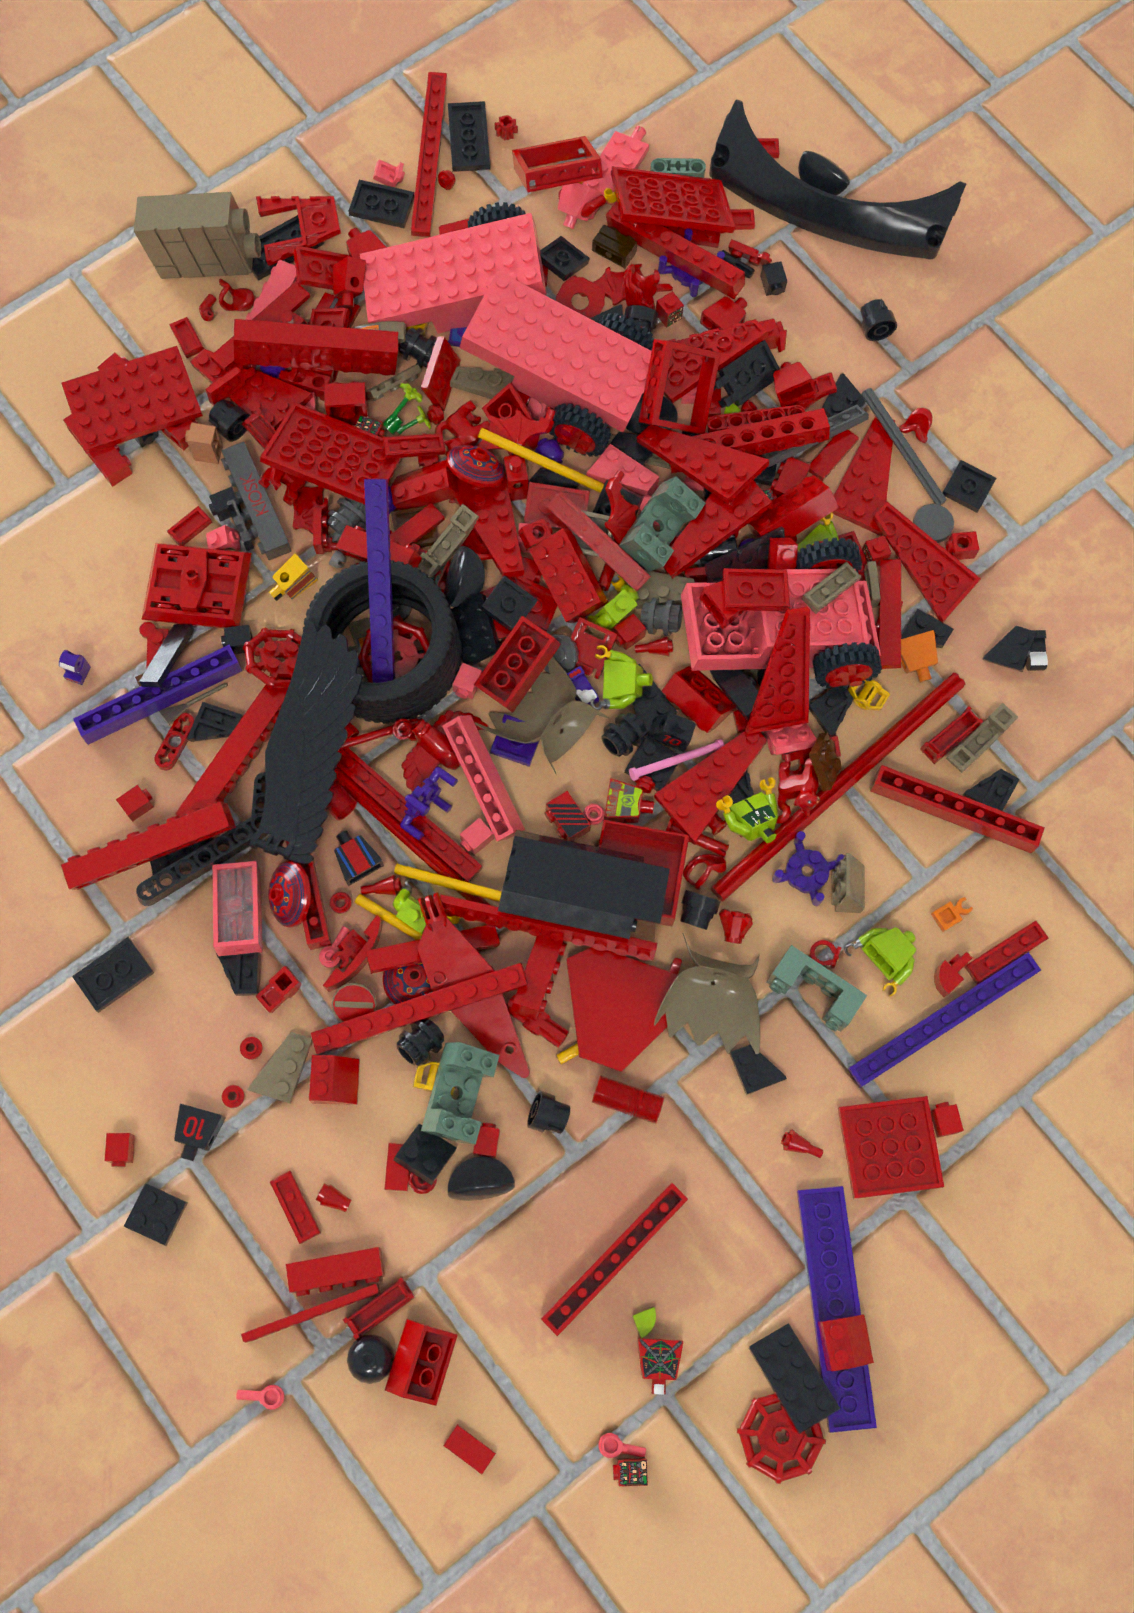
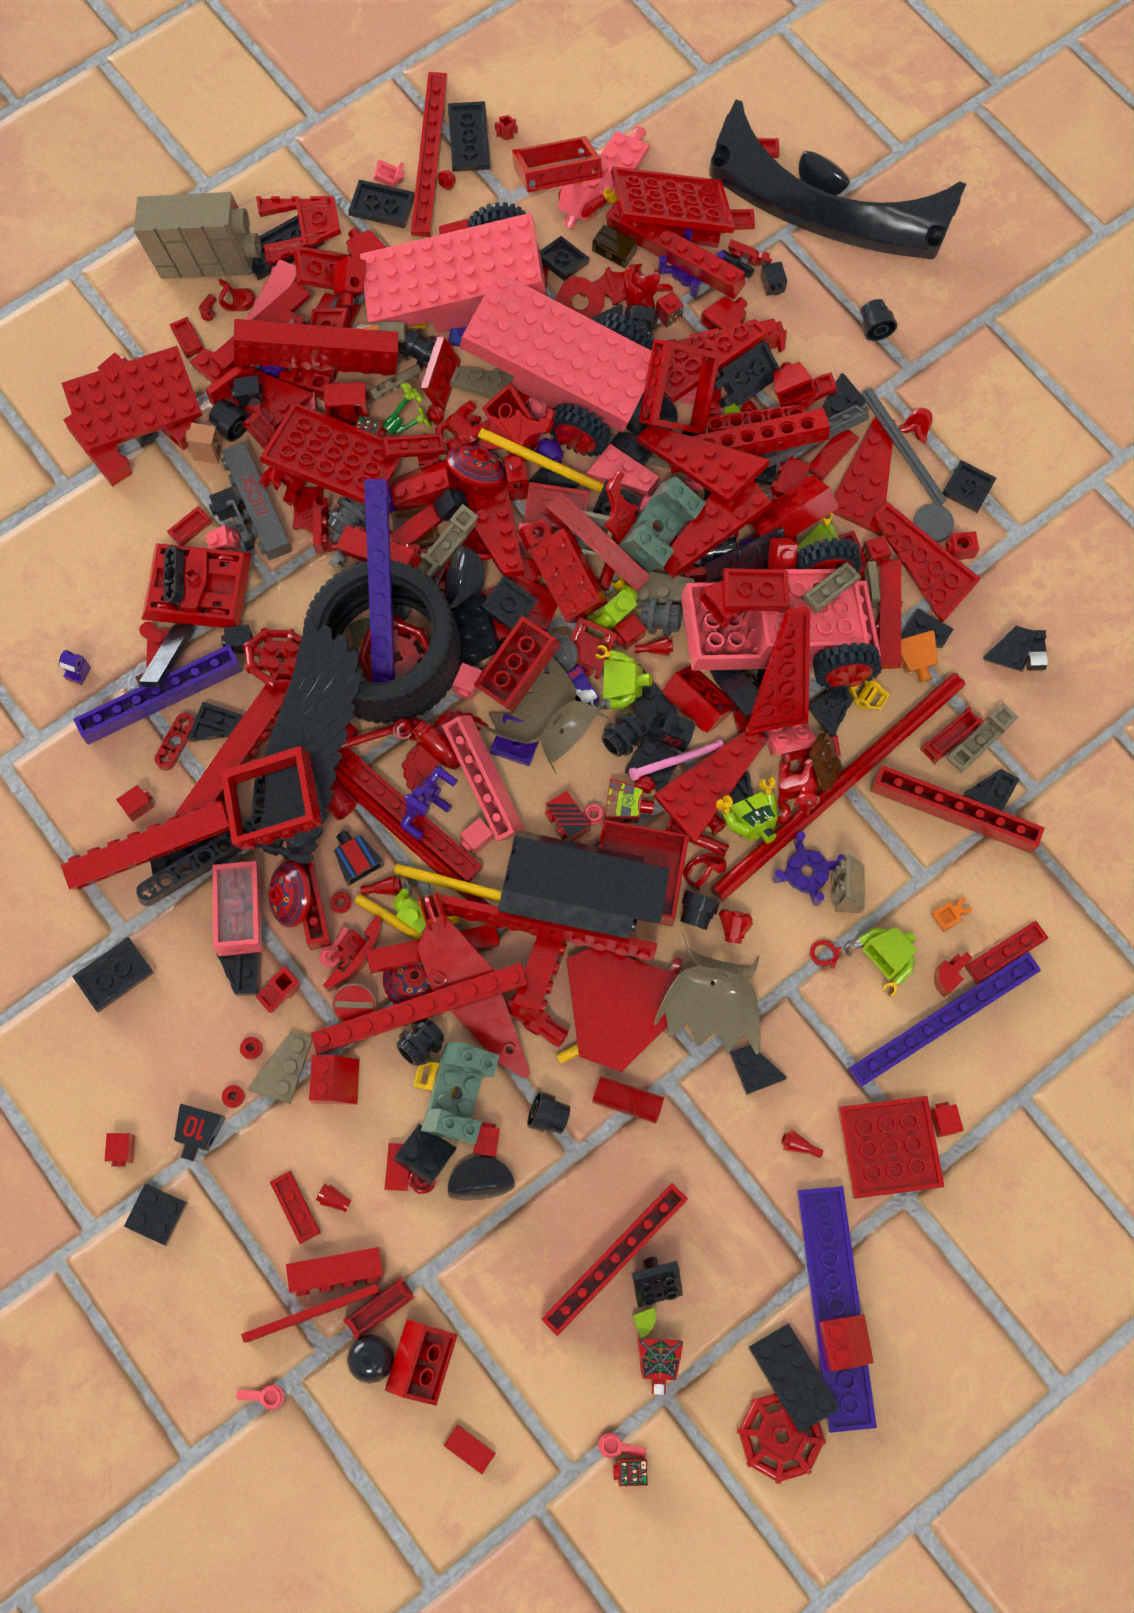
dark tan piece [159,683,228,725] -> none
yellow torso [269,553,318,601] -> none
sand green beam [650,158,706,178] -> none
sand green plate [767,945,867,1032] -> none
none -> black beam [164,545,184,605]
none -> red window [221,746,322,850]
none -> black brick [231,375,264,407]
none -> black brick [433,488,470,522]
none -> black plate [631,1257,683,1307]

